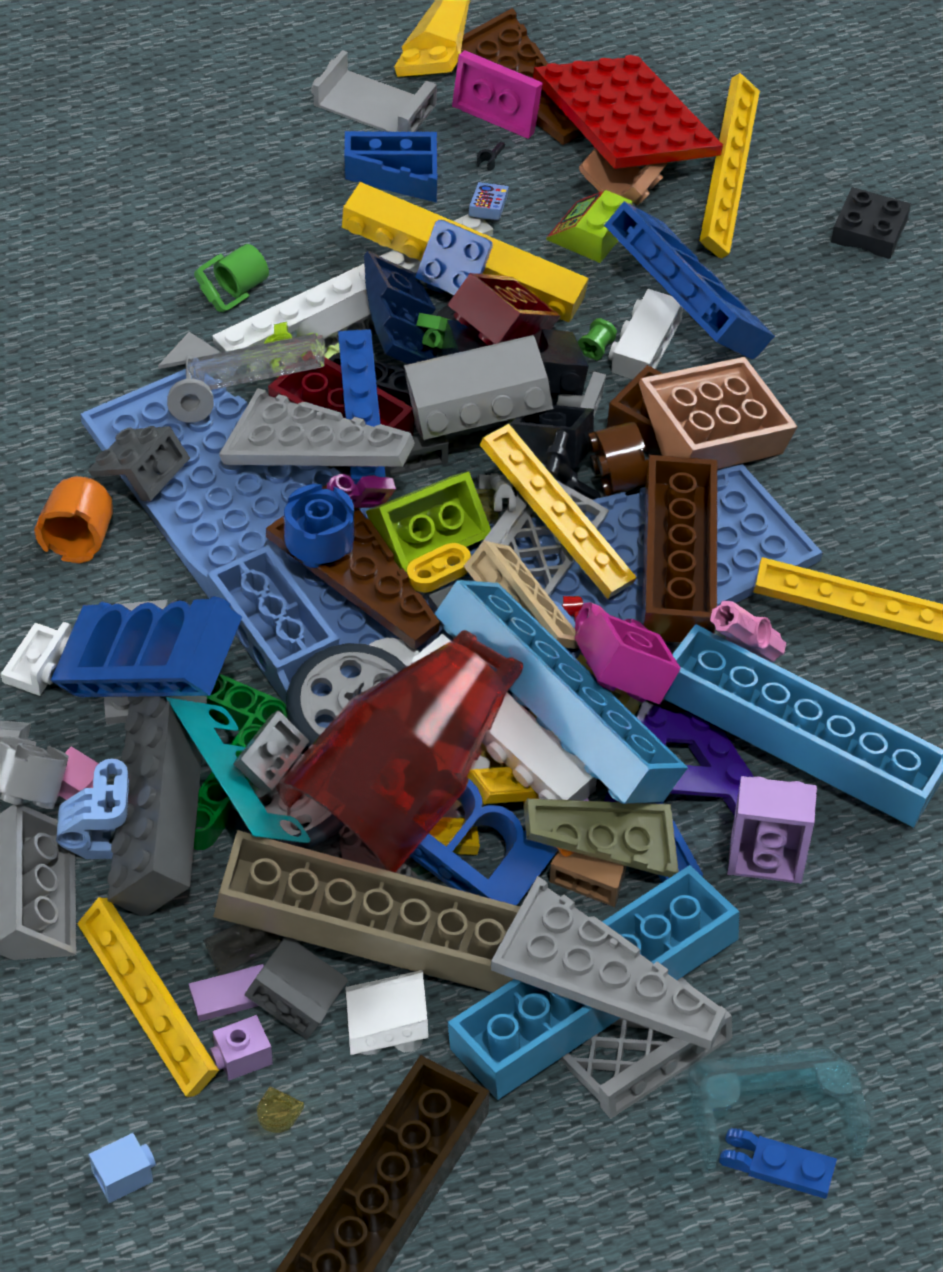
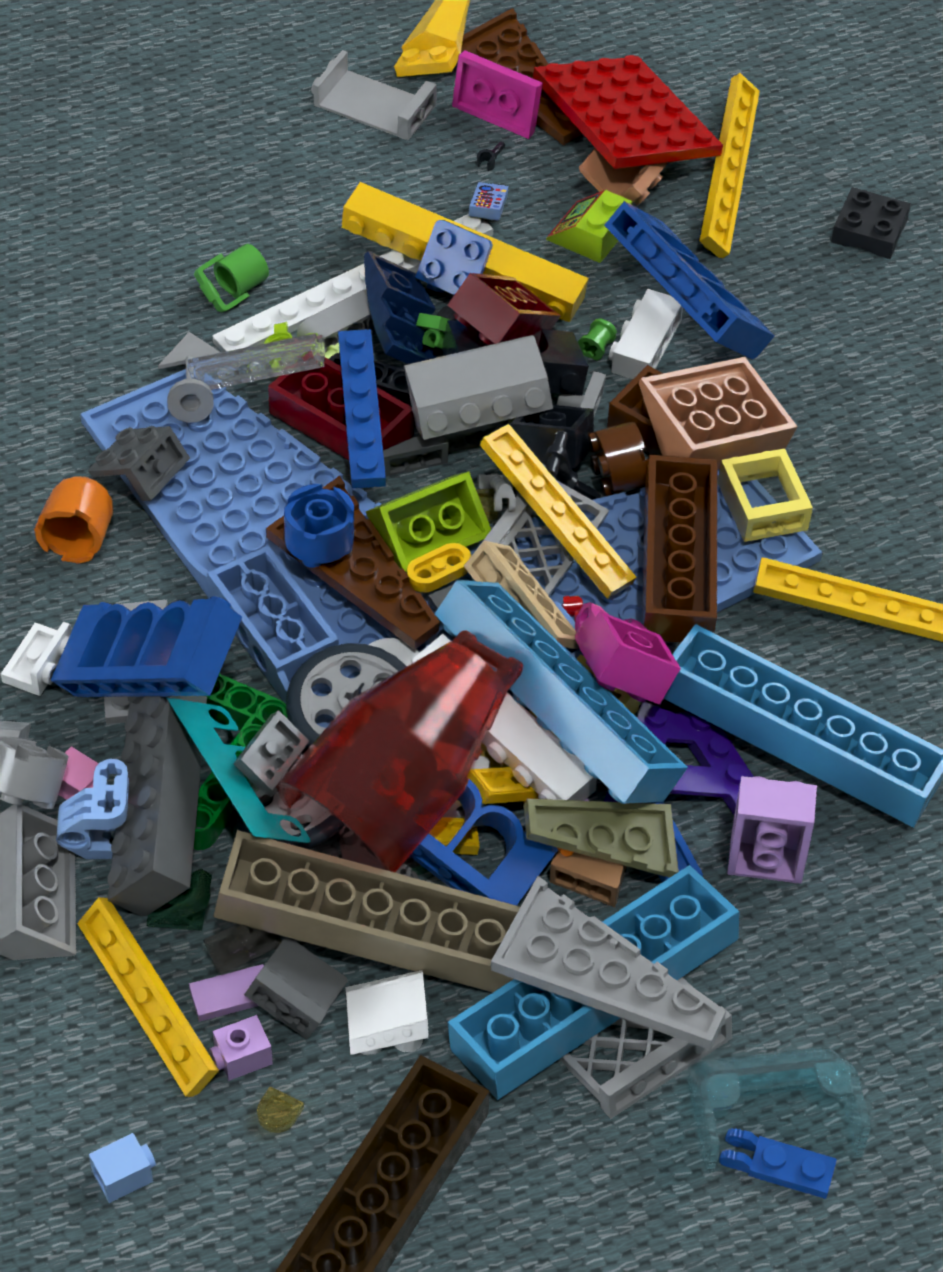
light grey wing [219,388,415,467] -> none
magenta plate [327,474,396,508] -> none
blue wedge [344,131,437,202] -> none
bright pink piece [710,601,786,662] -> none
none -> clear green slope [146,868,212,931]
none -> light yellow window [717,449,813,542]

